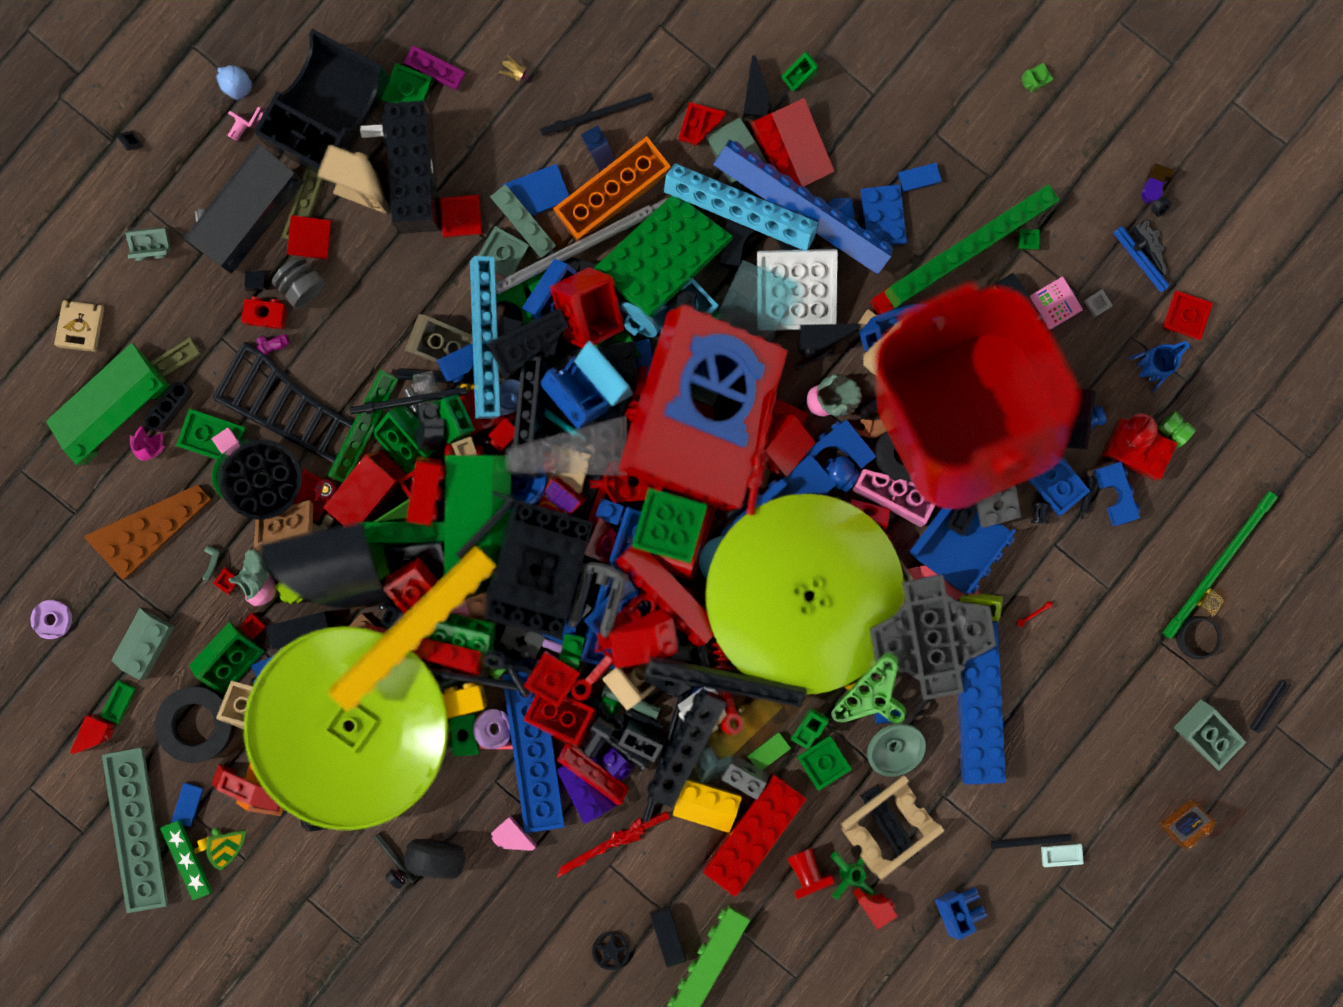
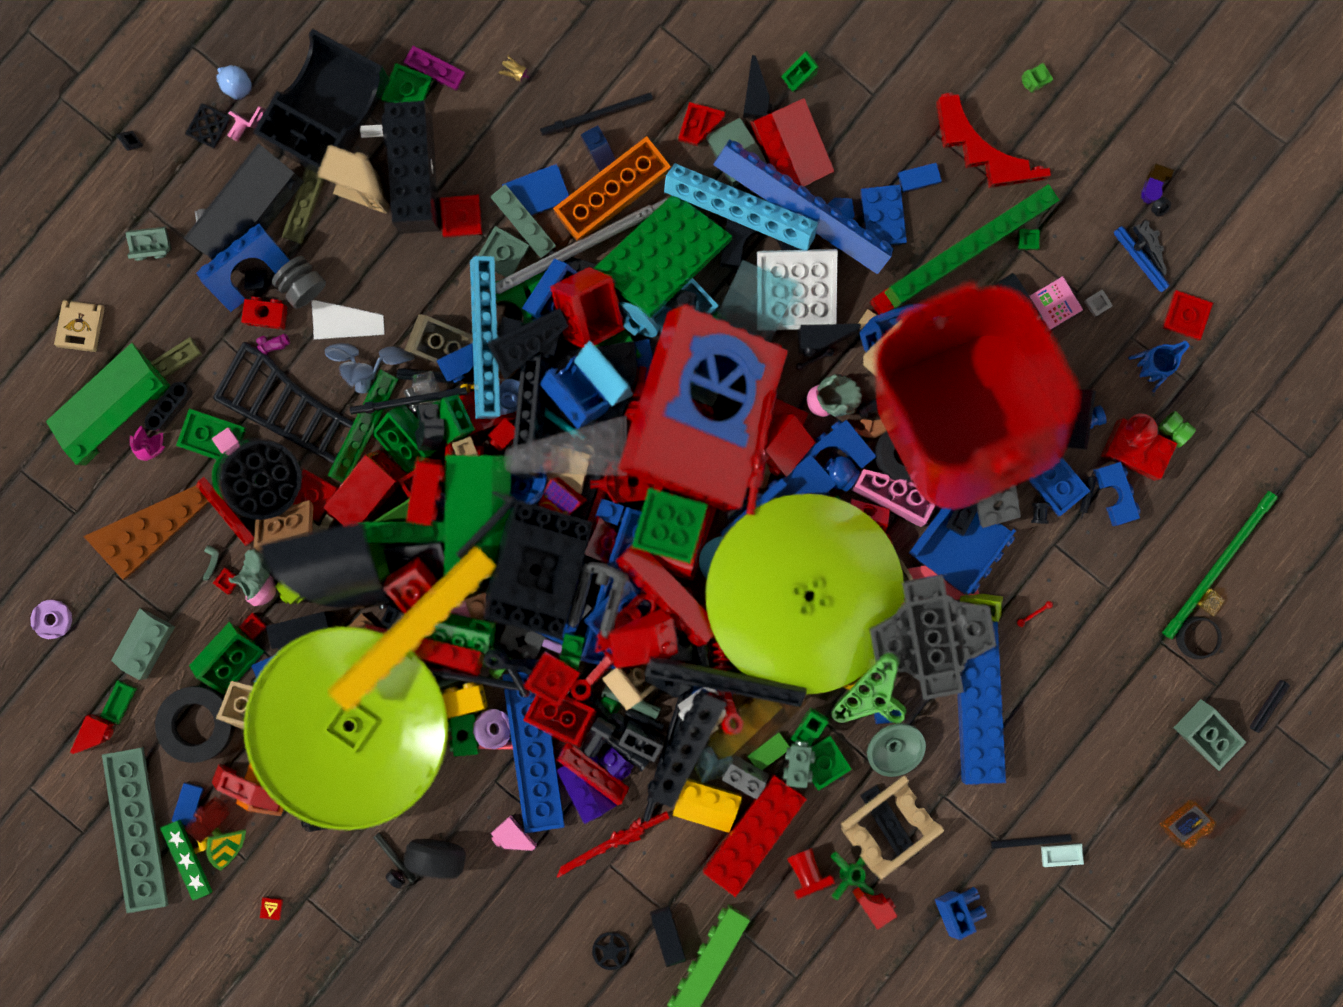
red tile [287,215,331,260] -> none
tile [315,479,336,500] -> none
none -> black window [185,103,231,149]
none -> clear red brick [186,796,230,844]
none -> blue arch [196,224,290,312]
none -> red tile [196,477,254,546]
none -> red tile [260,897,283,920]
none -> white sticker [312,300,384,339]
none -> sand blue plant [325,343,415,393]
none -> sand green brick [783,740,815,788]
none -> red arch [936,93,1051,188]

